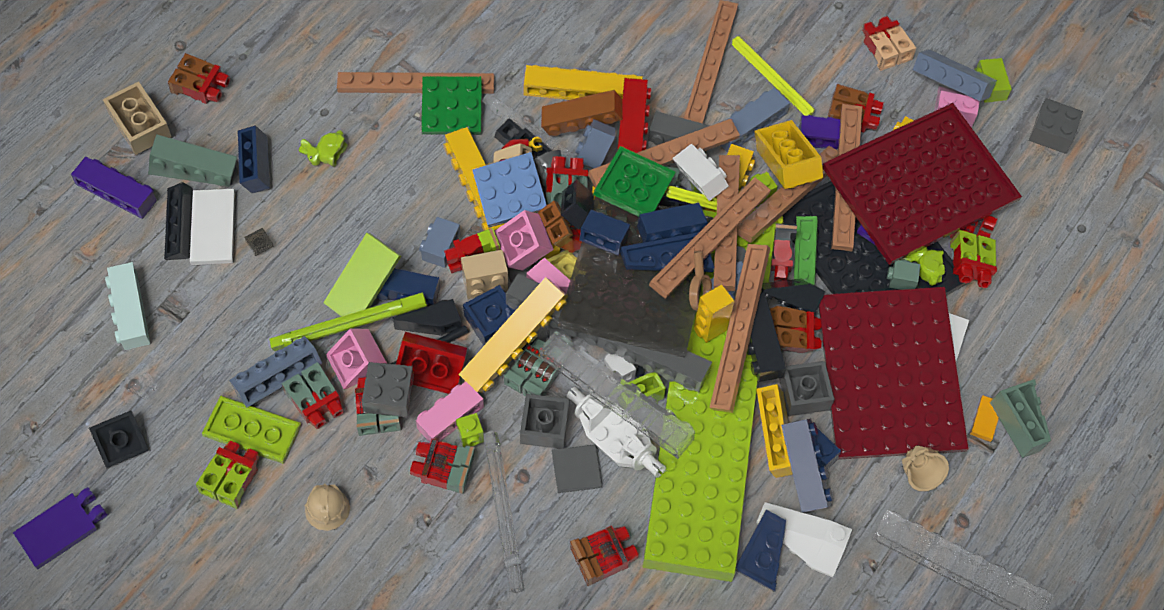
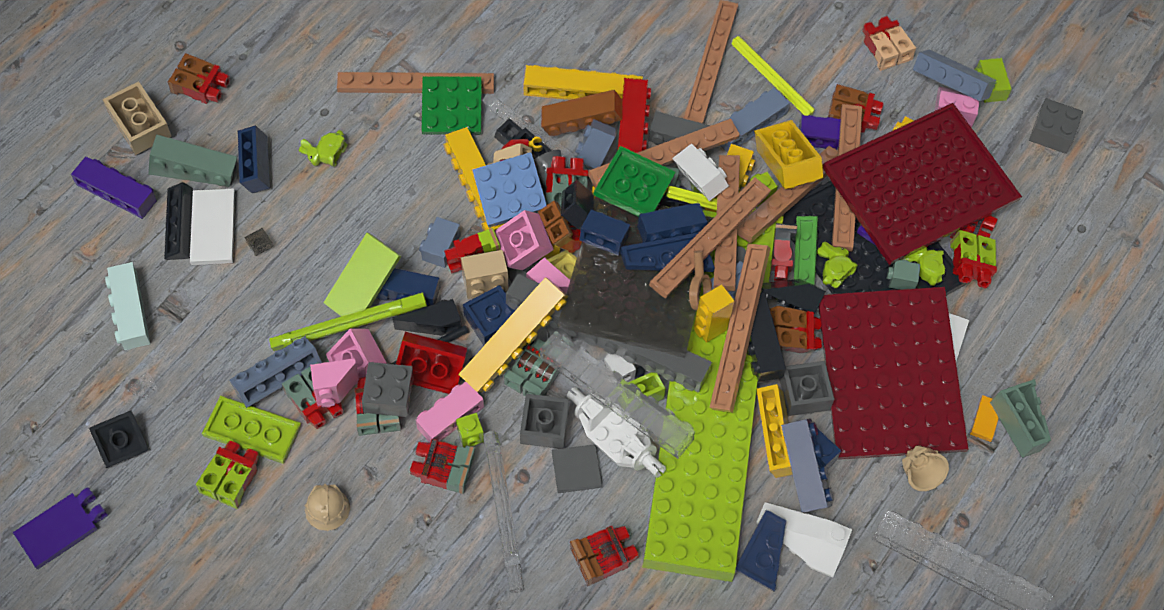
none -> bright pink slope [310,358,359,407]
none -> lime animal [817,241,858,289]

